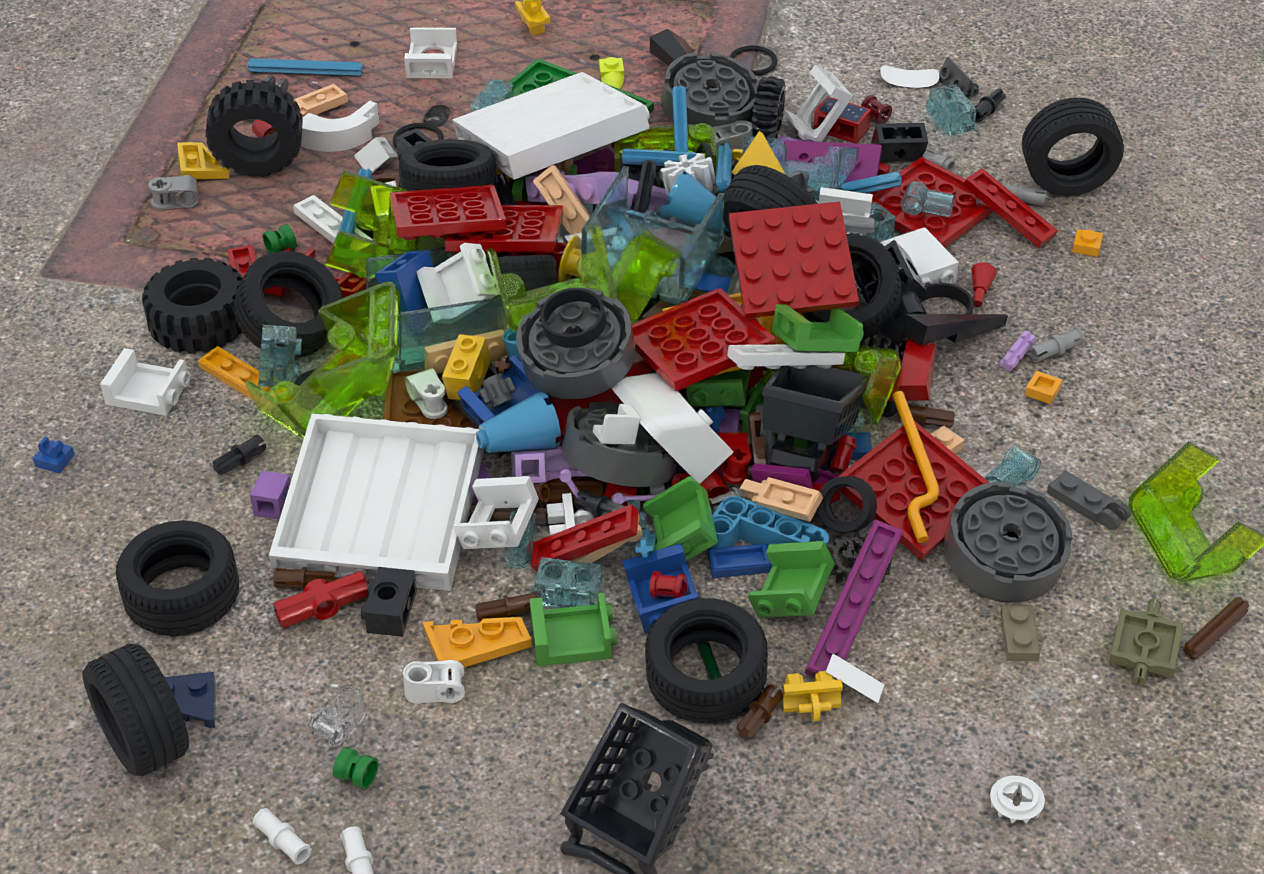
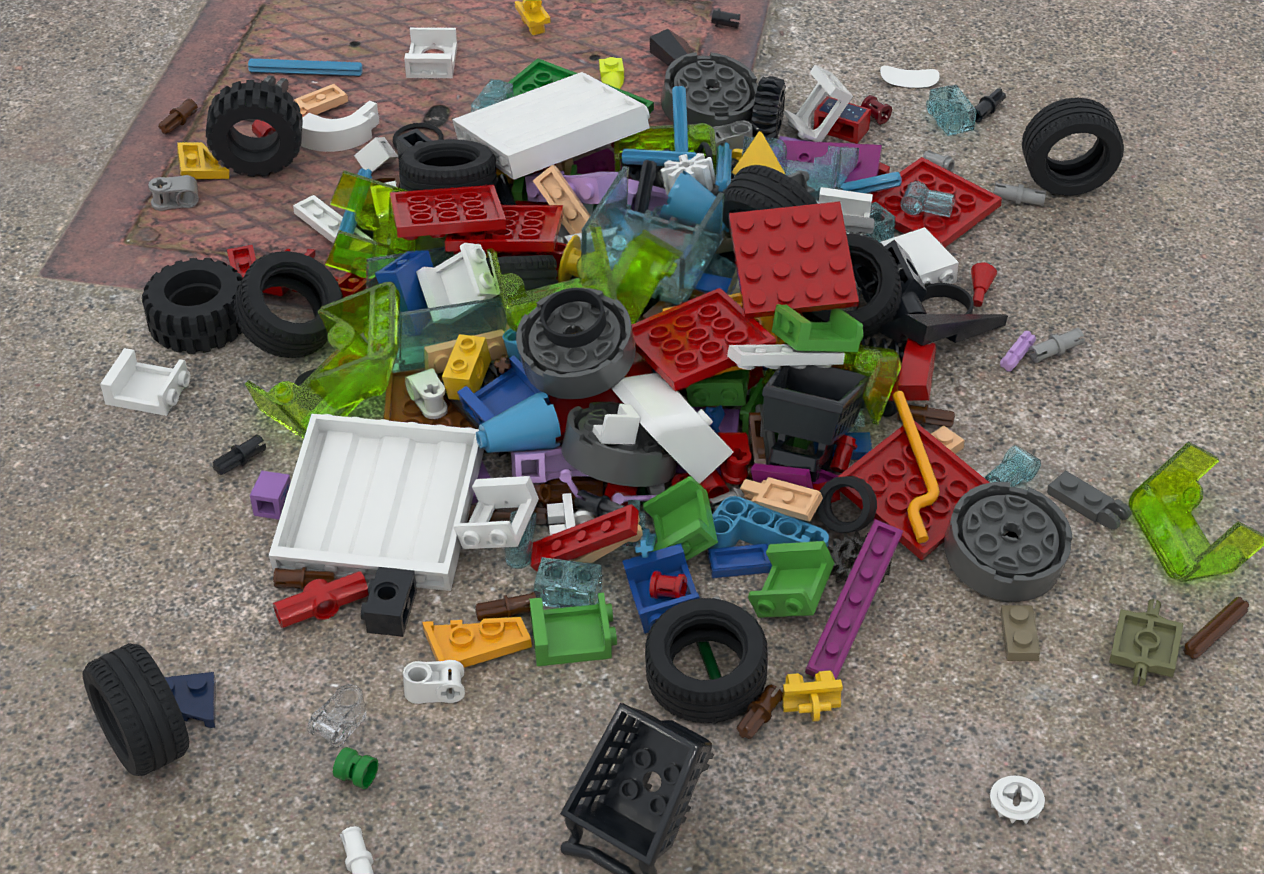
blue tile [32,436,75,473] -> none
black tyre [116,520,239,636] -> none
light orange tile [198,346,295,413] -> none
white pin [253,808,312,864] -> none
clear light blue brick [258,324,302,389] -> none
green wheel [262,224,297,253] -> none
dark grey gear [480,373,516,409] -> none
black tyre [729,45,777,75] -> none
white sticker [826,654,884,703] -> none
black brick [871,123,928,162] -> none
dark grey hinge [939,57,979,101] -> none
red plate [963,168,1058,248] -> none
light orange plate [1025,371,1063,404] -> none
light orange plate [1072,229,1103,257] -> none
none -> reddish brown axle [158,99,198,134]
none -> black pin [711,8,741,29]

